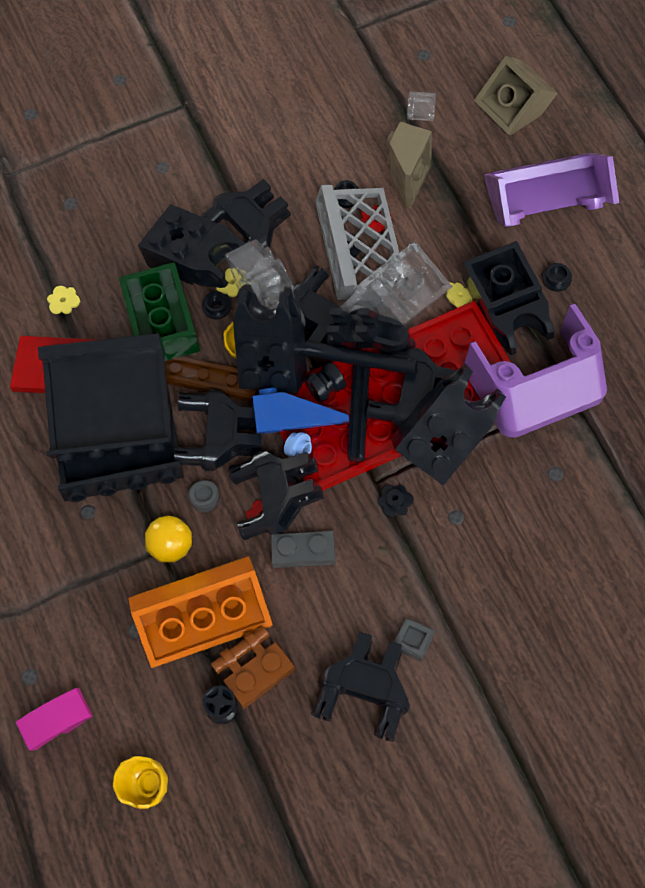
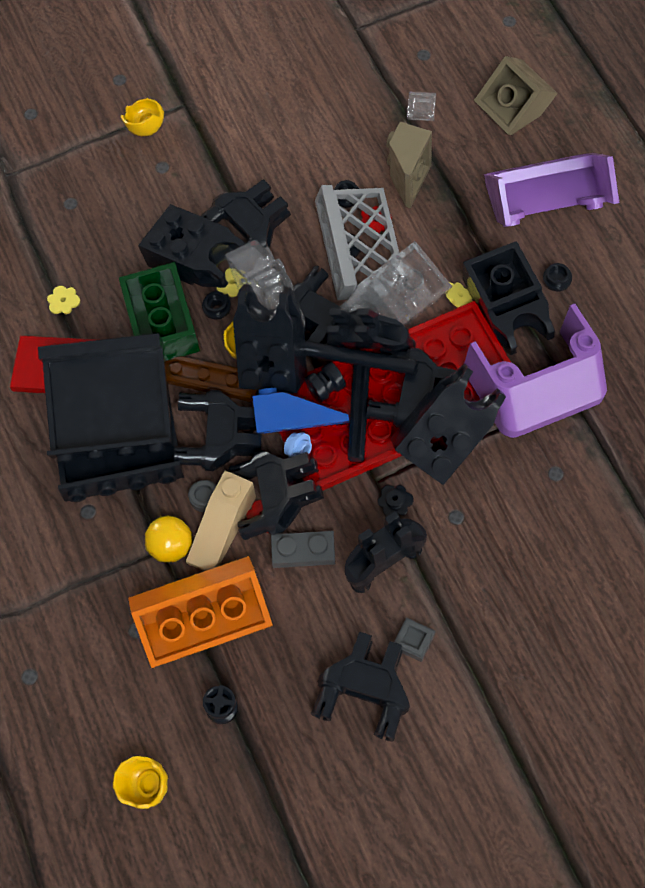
dark pink slope [16,688,93,751] -> none
dark orange plate [210,626,295,709] -> none
none -> yellow hair [121,98,164,137]
none -> tan slope [186,471,256,571]
none -> black connector [345,511,427,593]

